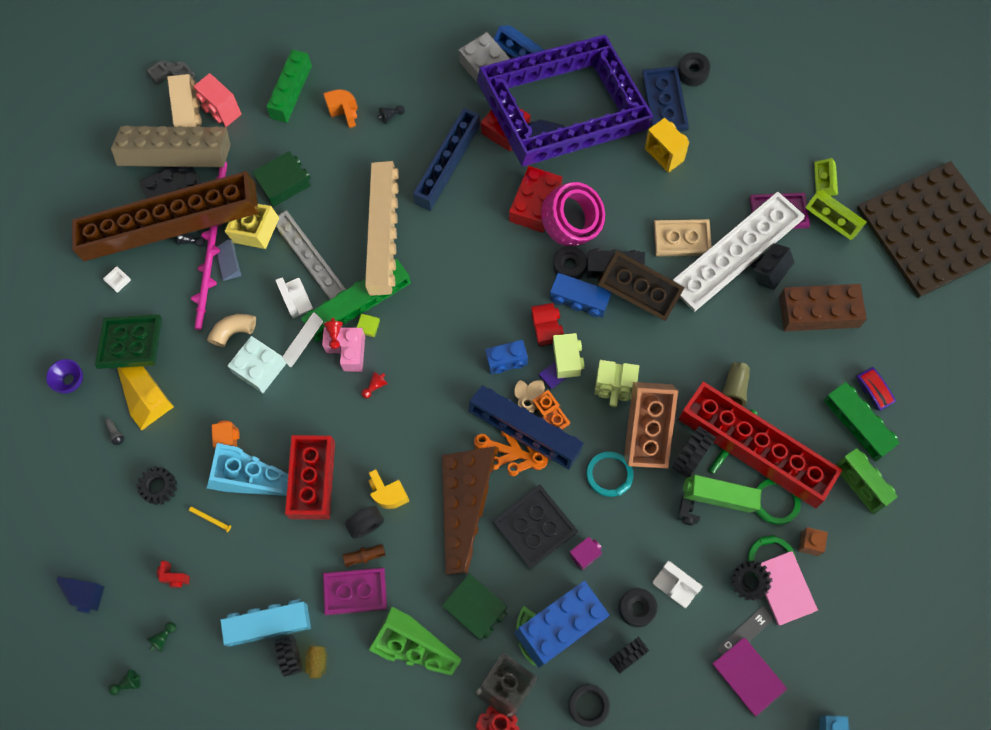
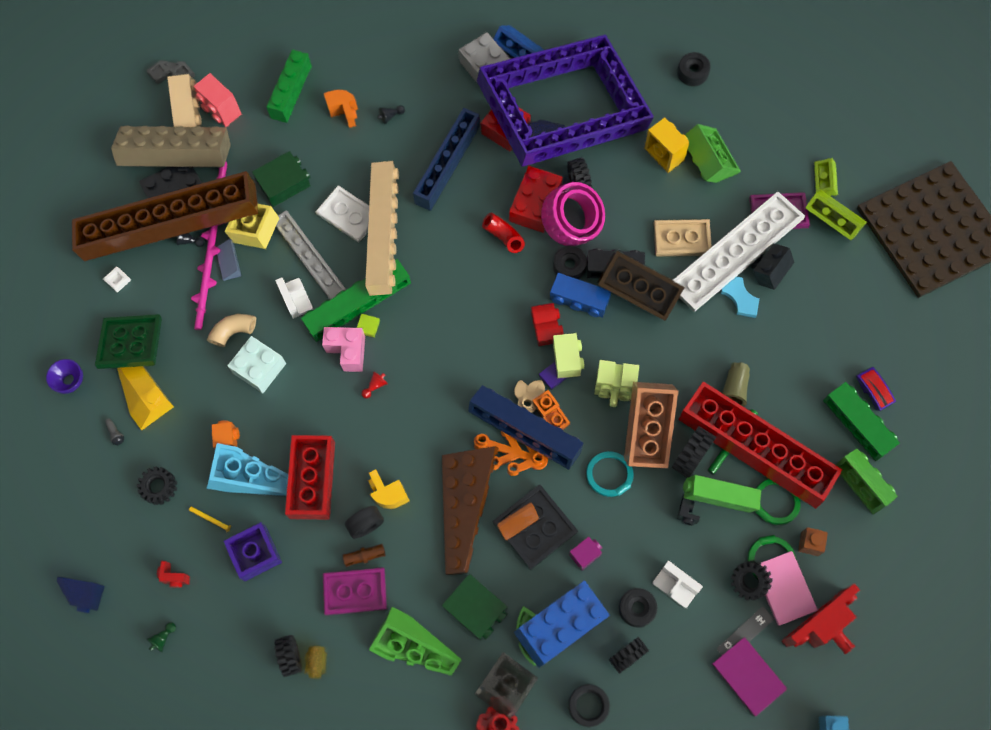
dark green piece [109,670,141,696] -> none
medium azure brick [221,599,311,647] -> none
white sticker [283,313,323,367] -> none
red piece [324,318,343,349] -> none
blue brick [485,340,528,374] -> none
dark blue plate [642,66,689,131] -> none
reddish brown brick [779,284,867,332] -> none
none -> dark purple brick [223,522,282,581]
none -> white tile [316,186,369,243]
none -> red cylinder [482,212,525,253]
none -> dark orange slope [497,503,539,540]
none -> black tyre [567,157,592,187]
none -> bright green slope [685,124,741,183]
none -> medium azure tile [721,277,760,318]
none -> red brick [781,583,860,655]

